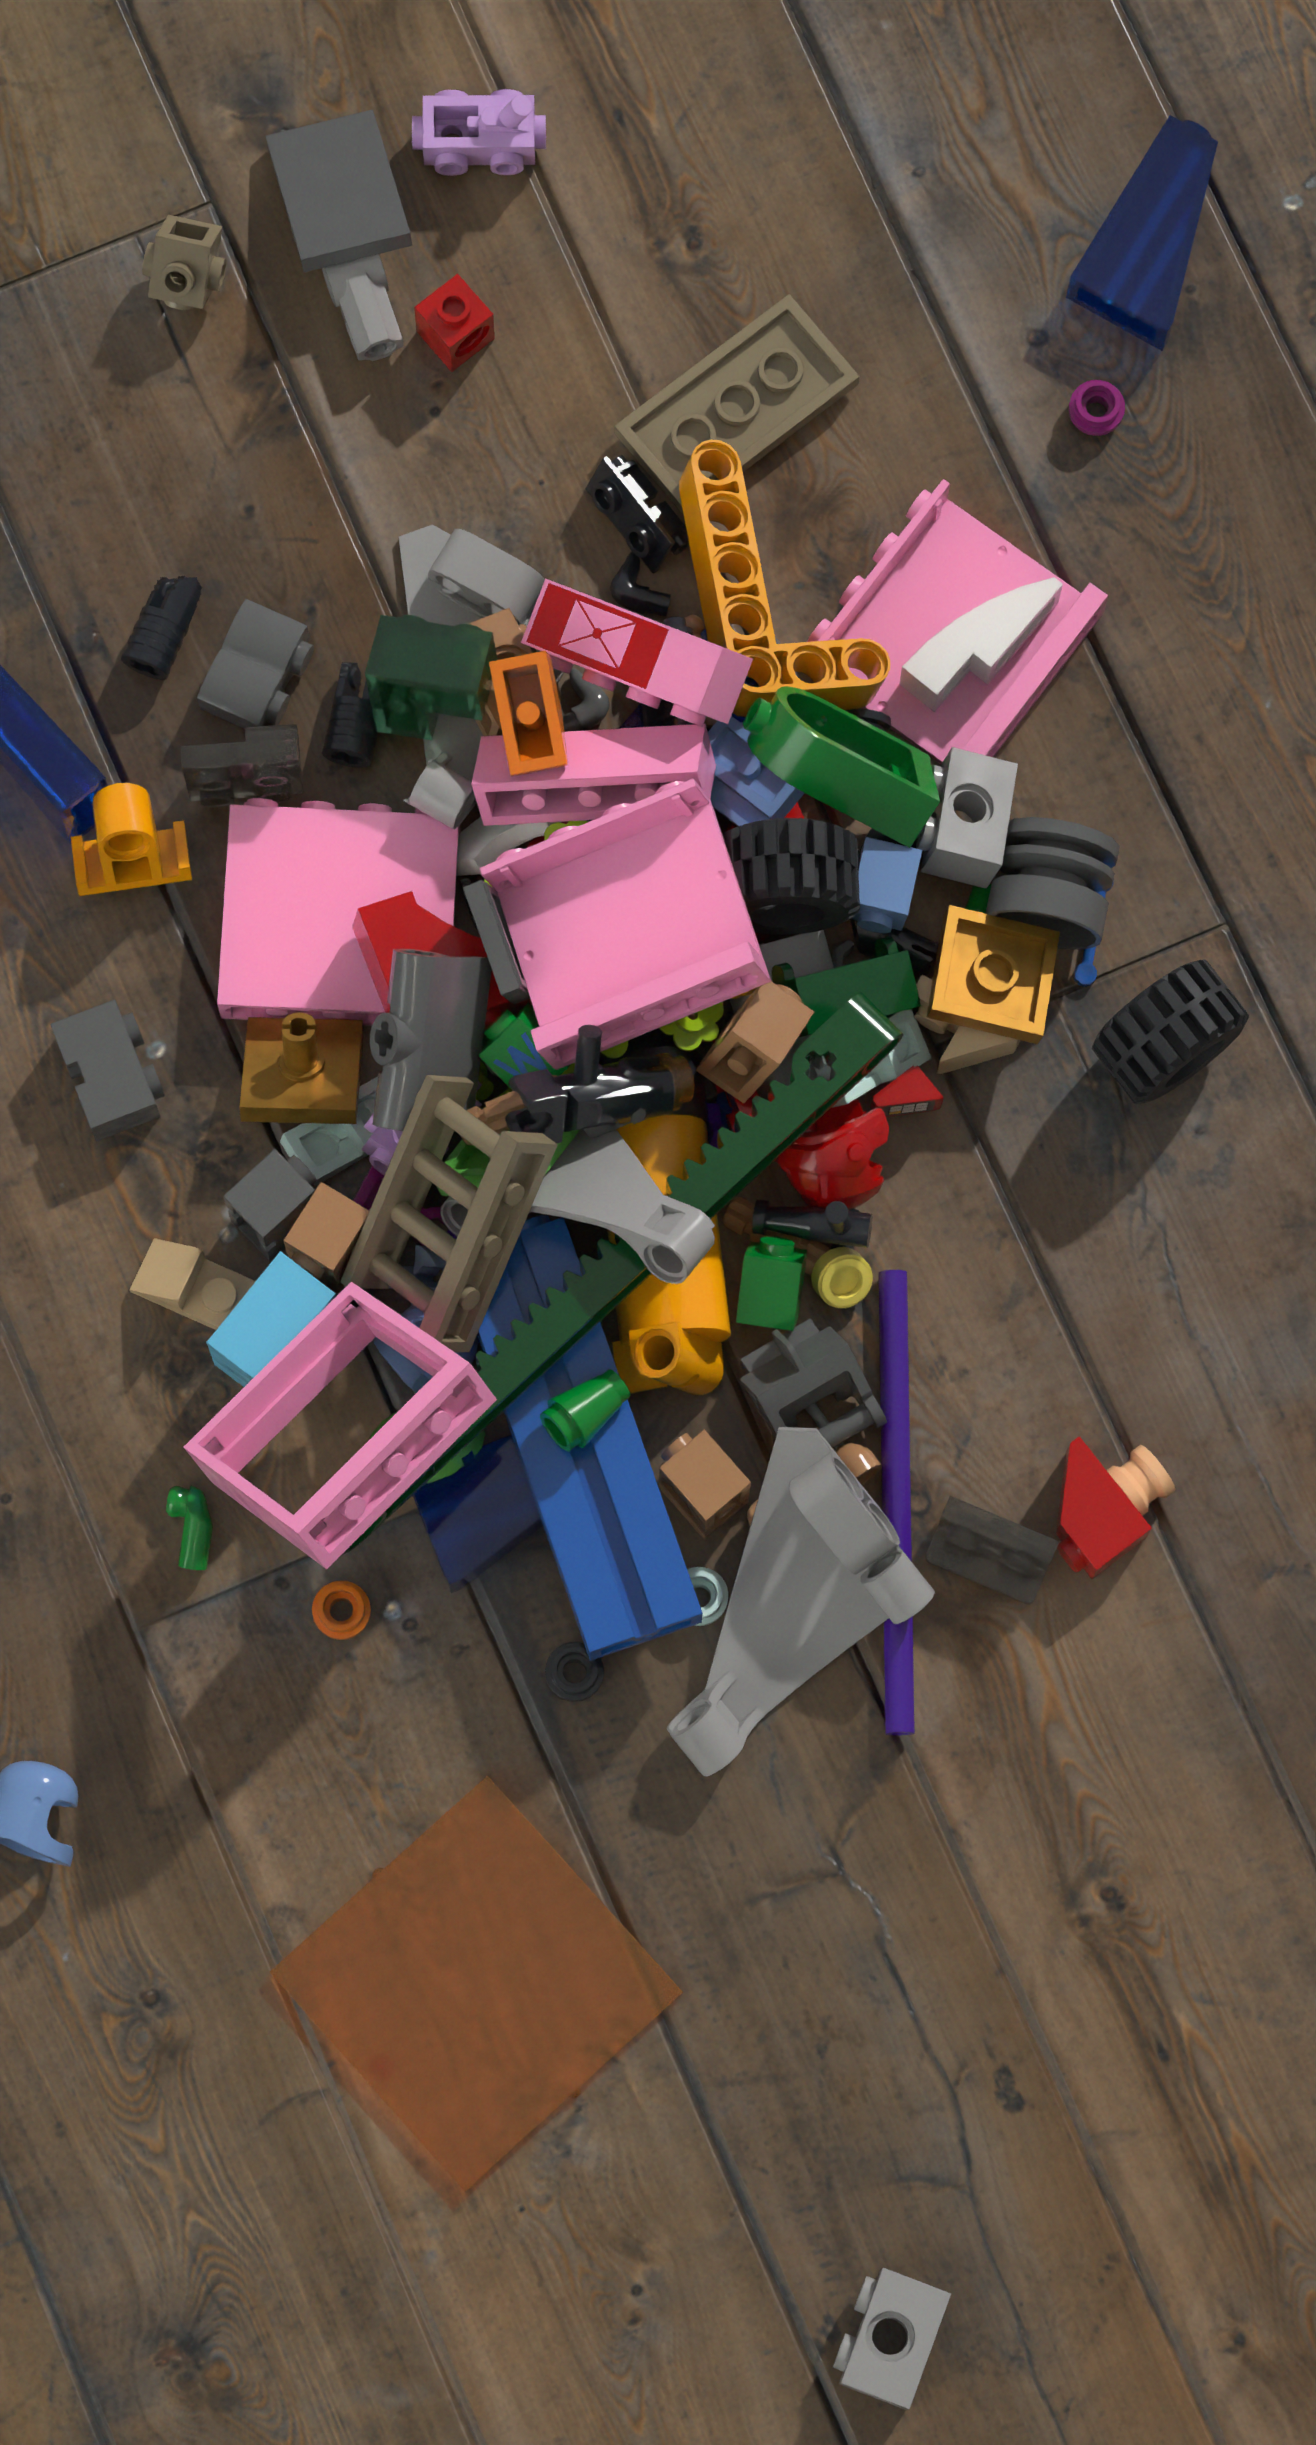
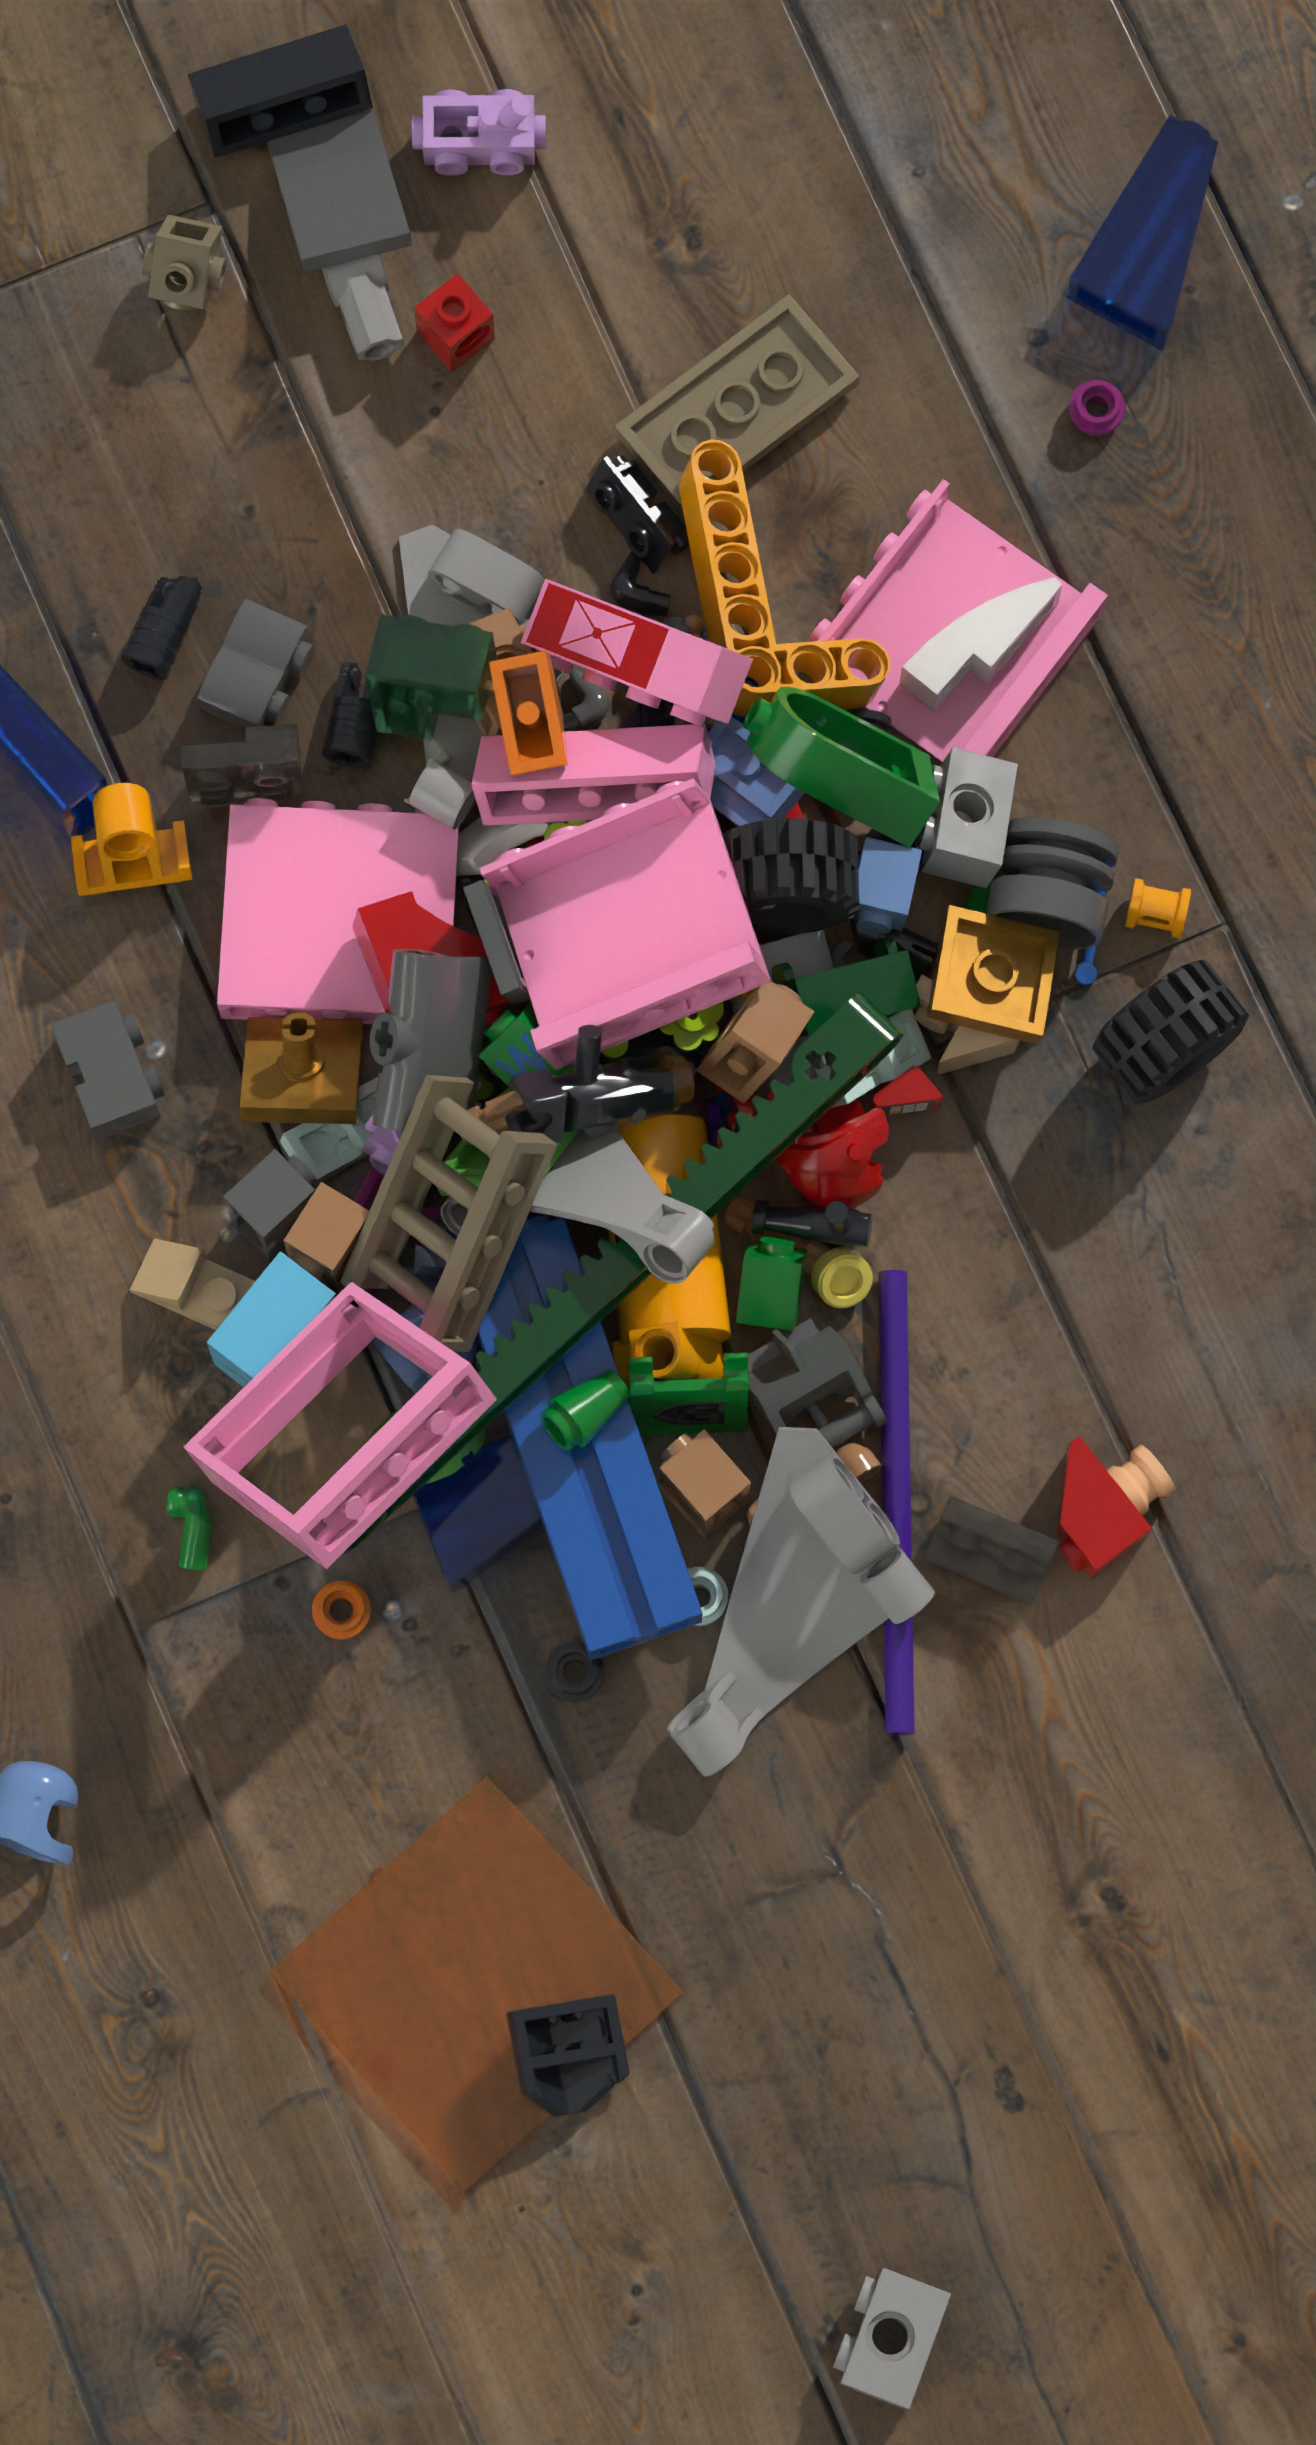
none -> black brick [188,24,373,158]
none -> black slope [506,1994,630,2117]
none -> green flag [629,1352,750,1436]
none -> light orange bush [1125,878,1191,939]

